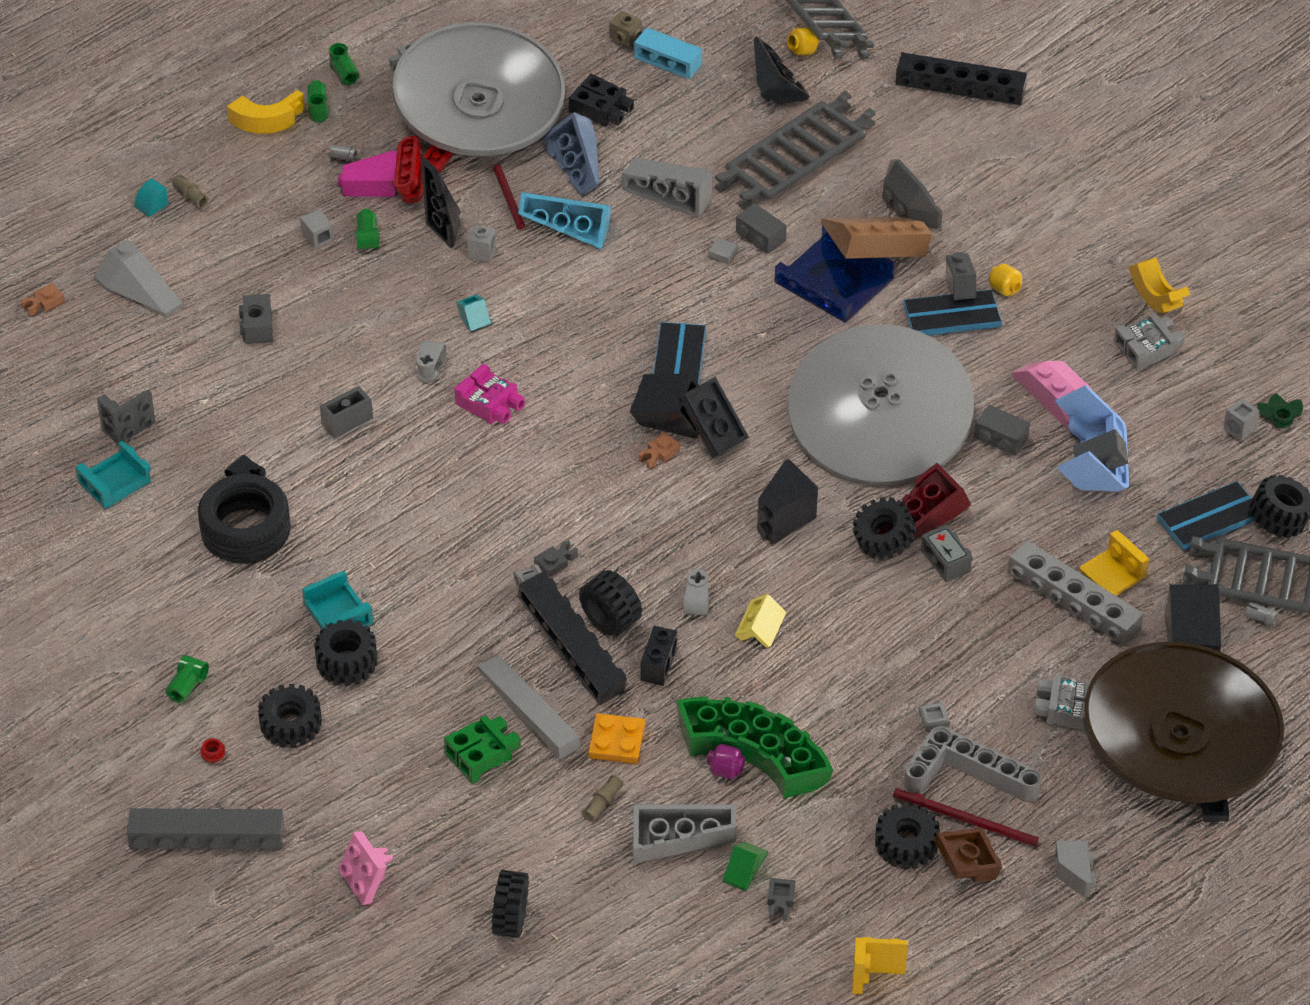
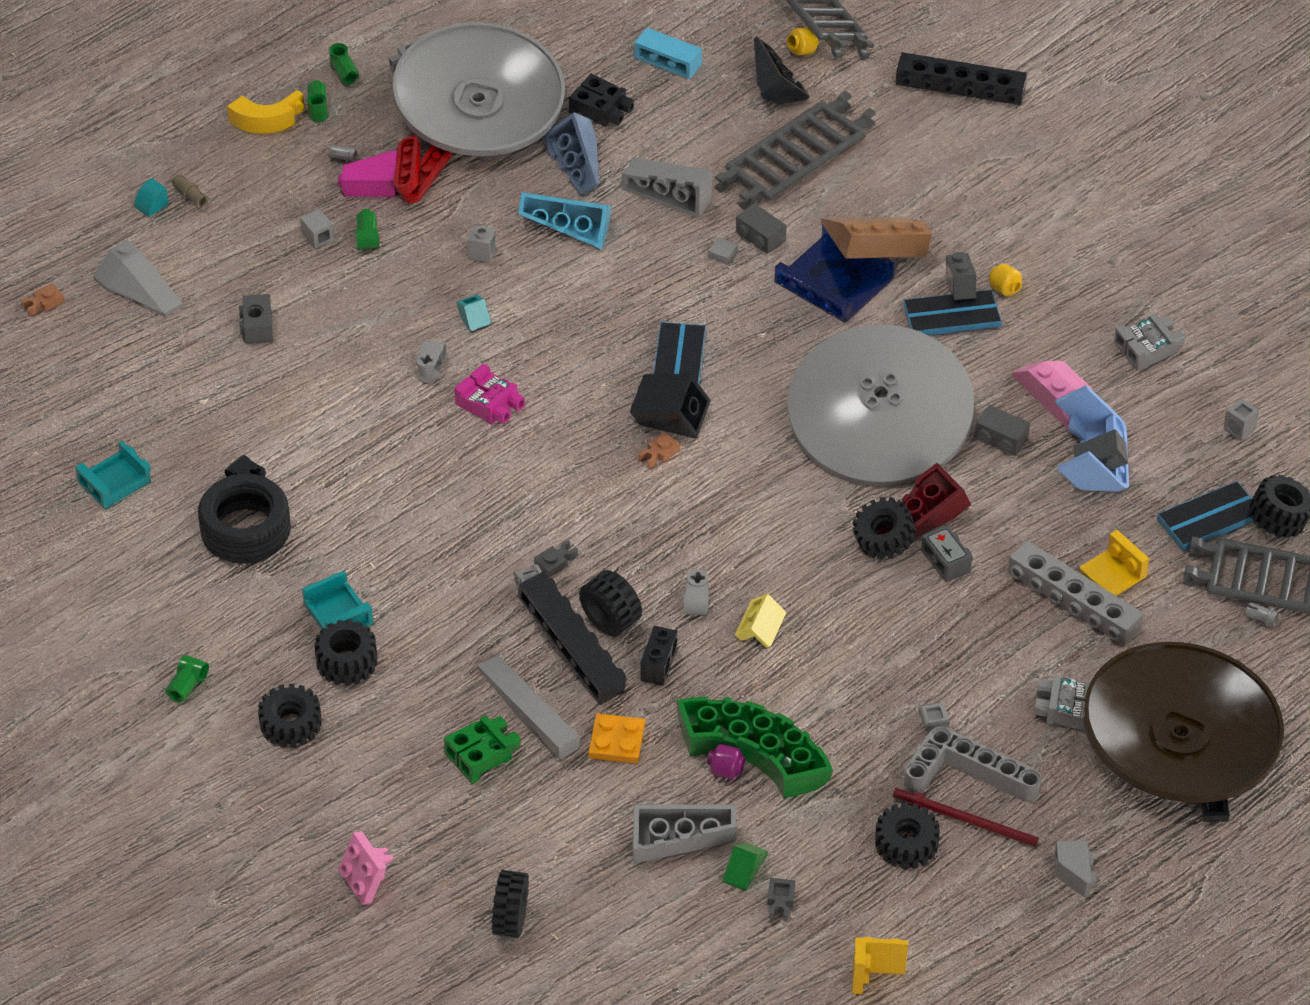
dark grey bracket [97,390,156,445] -> none
dark grey brick [127,808,285,850] -> none
red plate [200,738,226,762] -> none
dark grey brick [320,386,373,438] -> none
black wedge [421,158,461,248] -> none
dark red bar [493,165,525,230] -> none
dark tan pin [582,775,623,822] -> none
dark tan brick [609,11,643,48] -> none
black tile [679,376,749,458] -> none
black slope [757,459,818,544] -> none
dark grey wedge [882,159,942,229] -> none
reddish brown plate [934,828,1003,883] -> none
yellow arch [1128,257,1190,313] -> none
black slope [1164,584,1221,651] -> none
dark green plate [1257,393,1303,428] -> none

